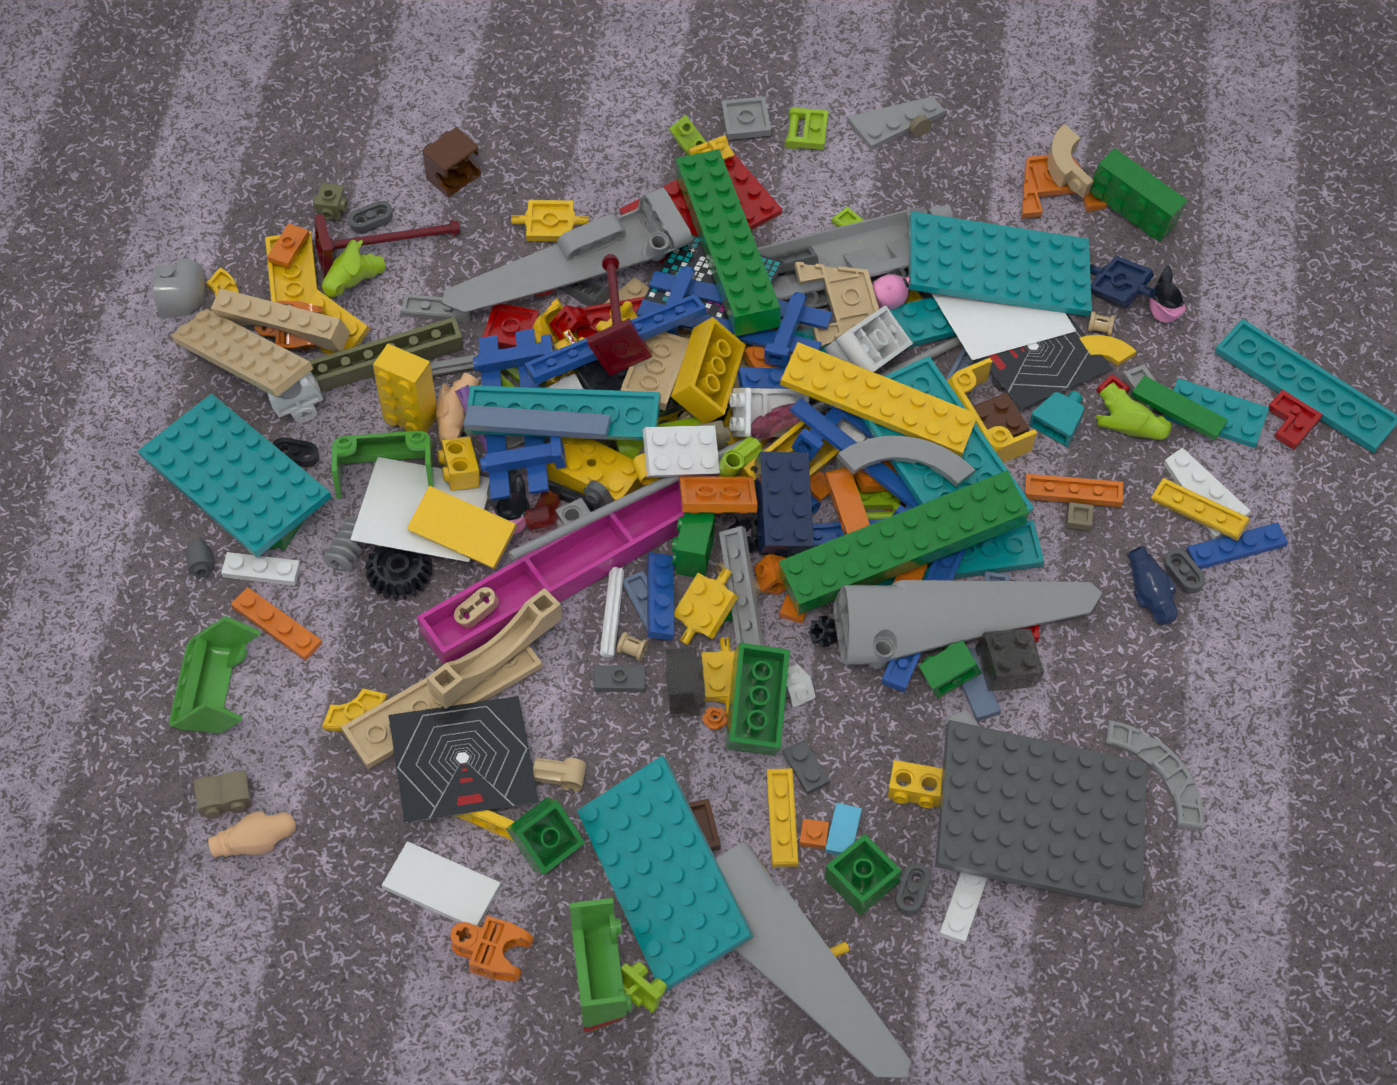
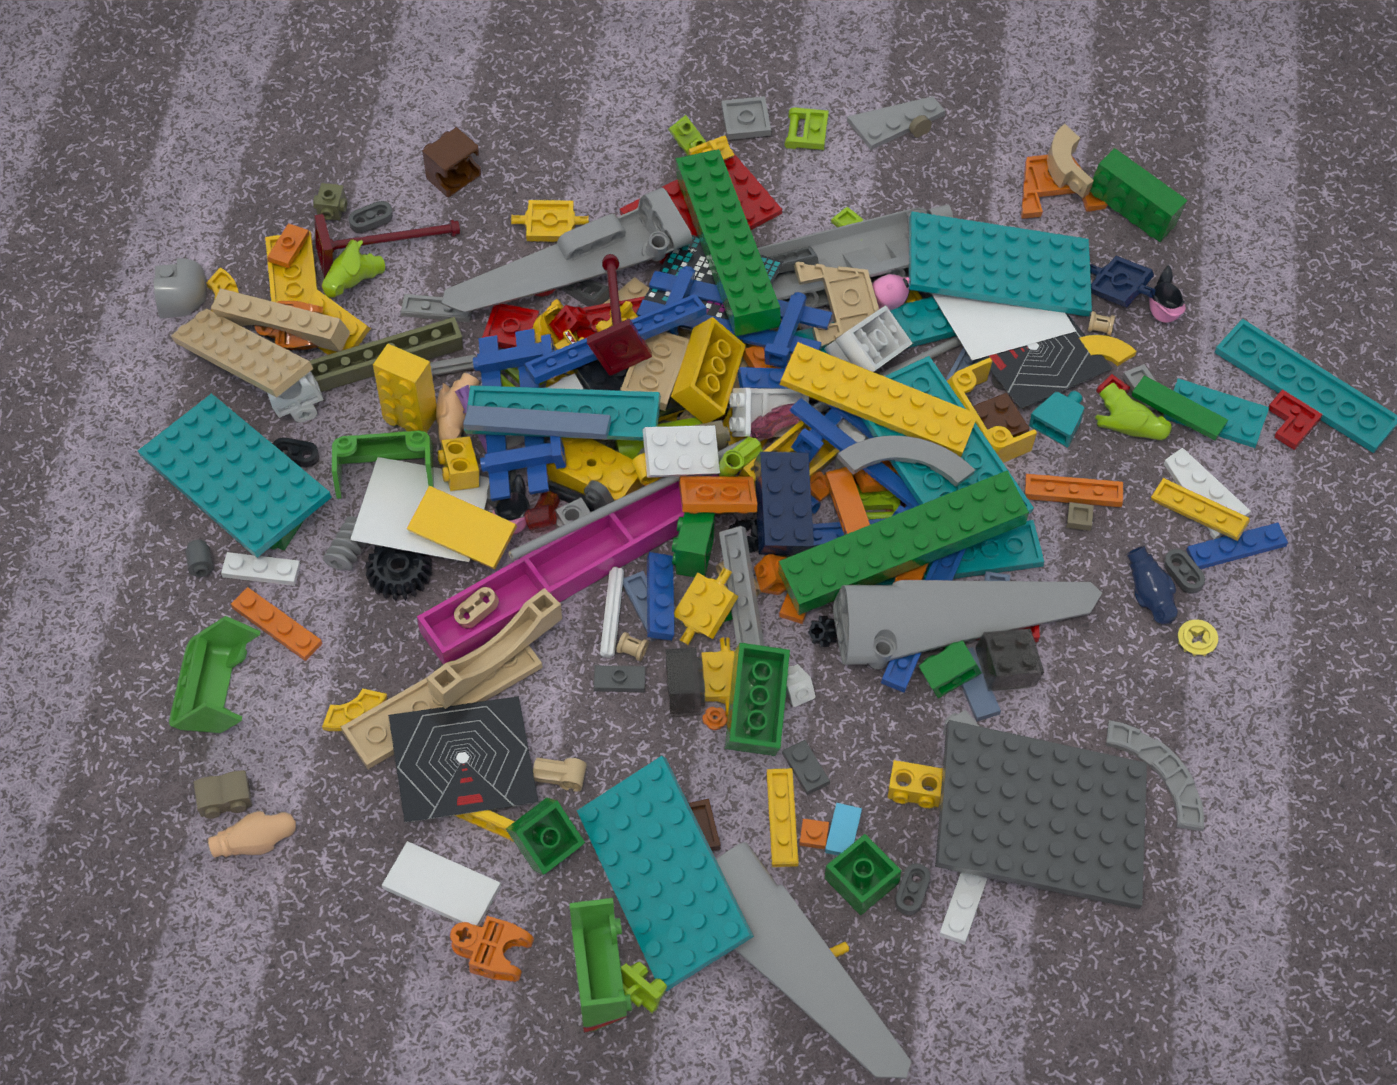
none -> light yellow gear [1177,619,1218,657]

